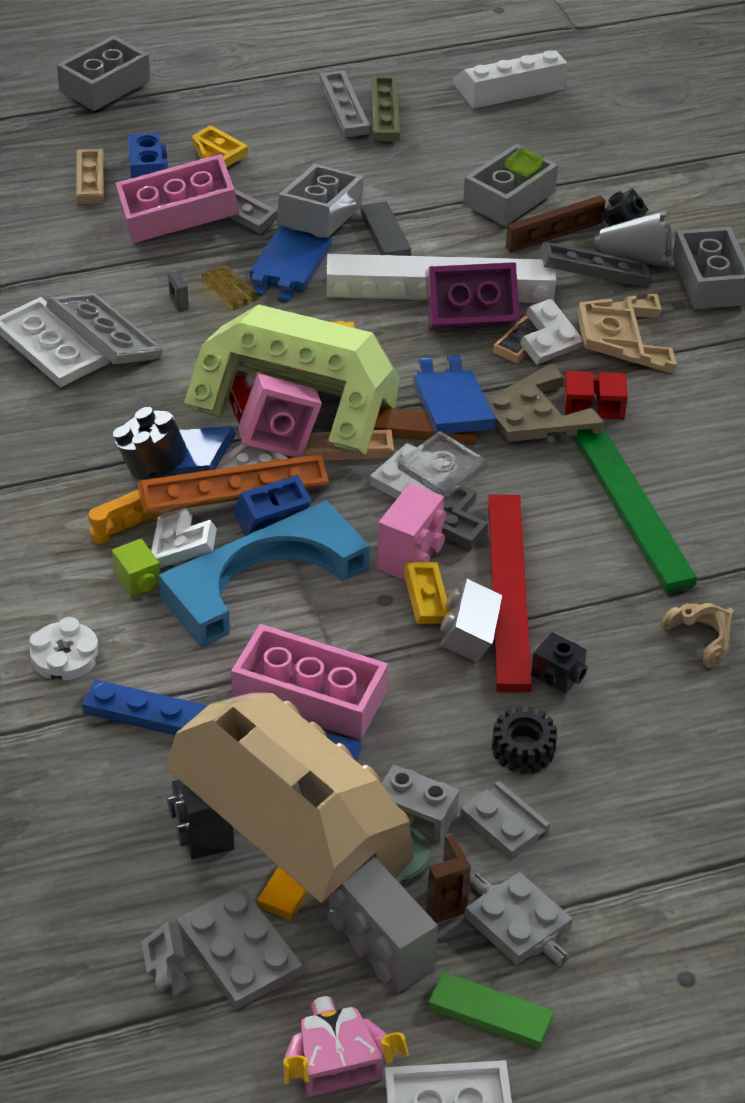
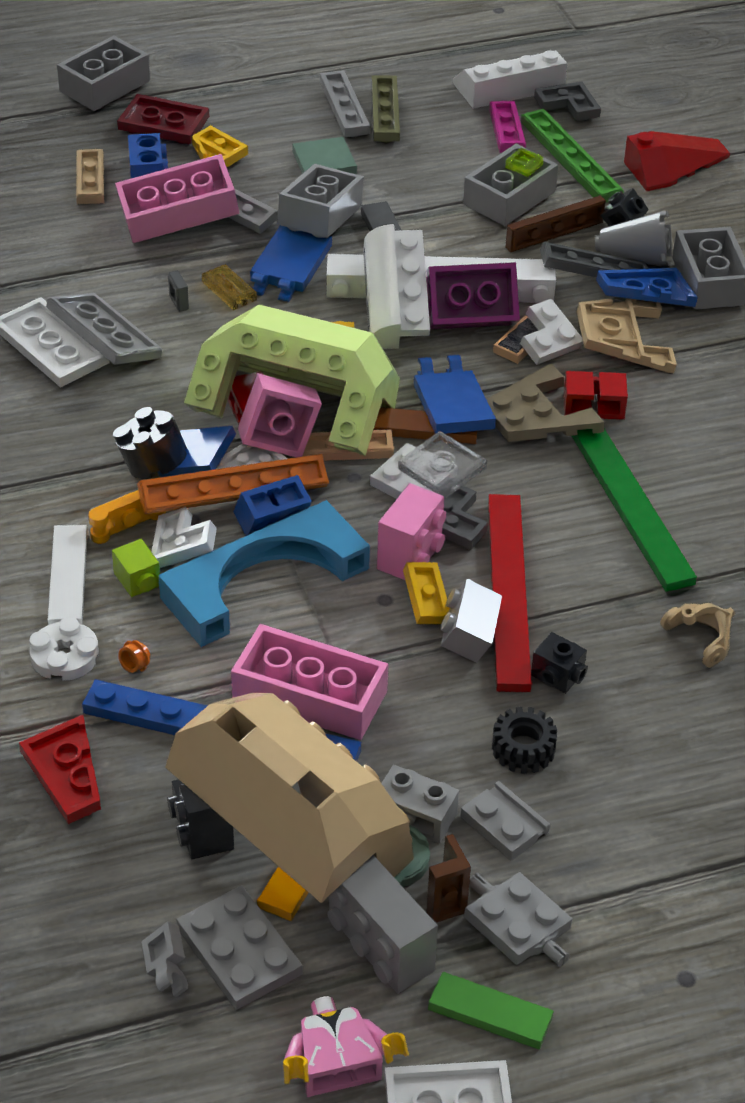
none -> red wing [19,715,101,824]
none -> white tile [48,525,87,625]
none -> dark red plate [117,94,210,144]
none -> orange plate [118,640,150,673]
none -> sand green tile [292,137,357,174]
none -> white brick [363,224,430,349]
none -> dark pink tile [489,101,526,153]
none -> bright green tile [521,109,624,202]
none -> dark grey plate [534,81,601,121]
none -> blue wing [596,268,698,307]
none -> red wedge [624,131,730,191]

